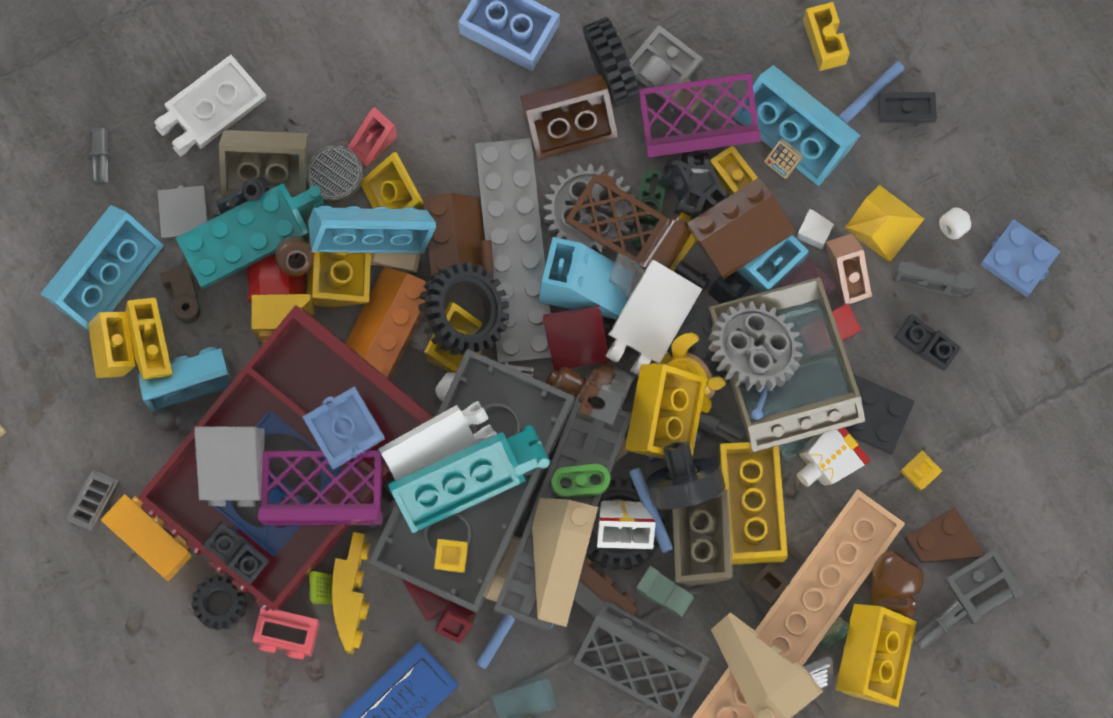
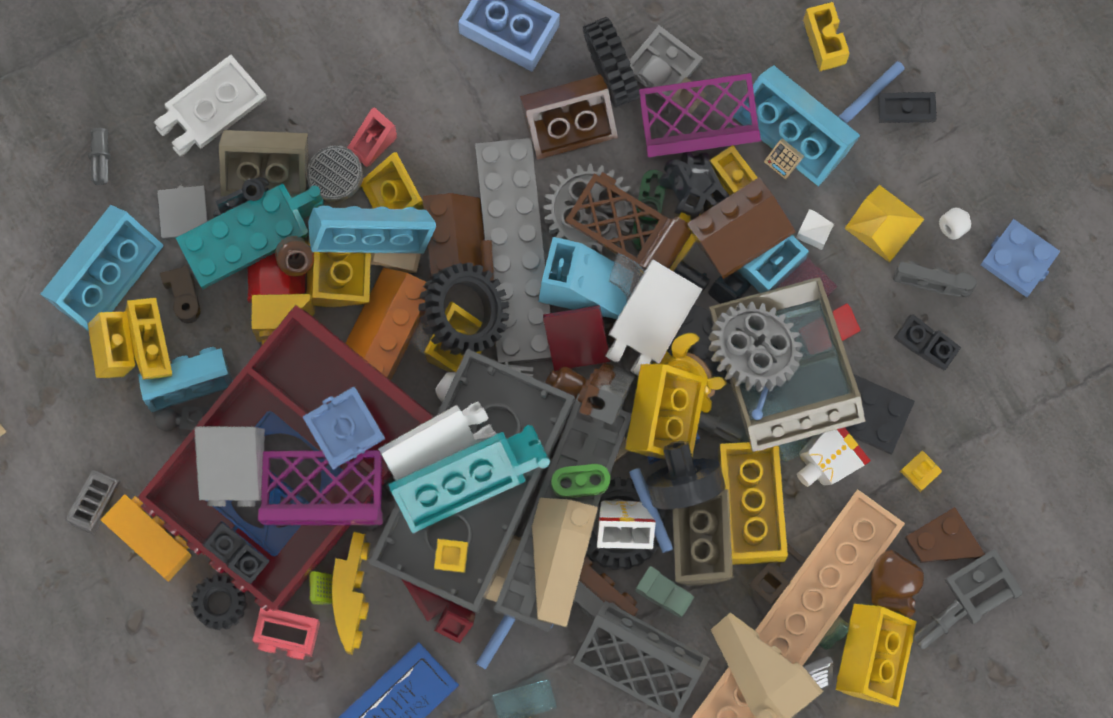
nougat slope [826,233,872,304] -> none

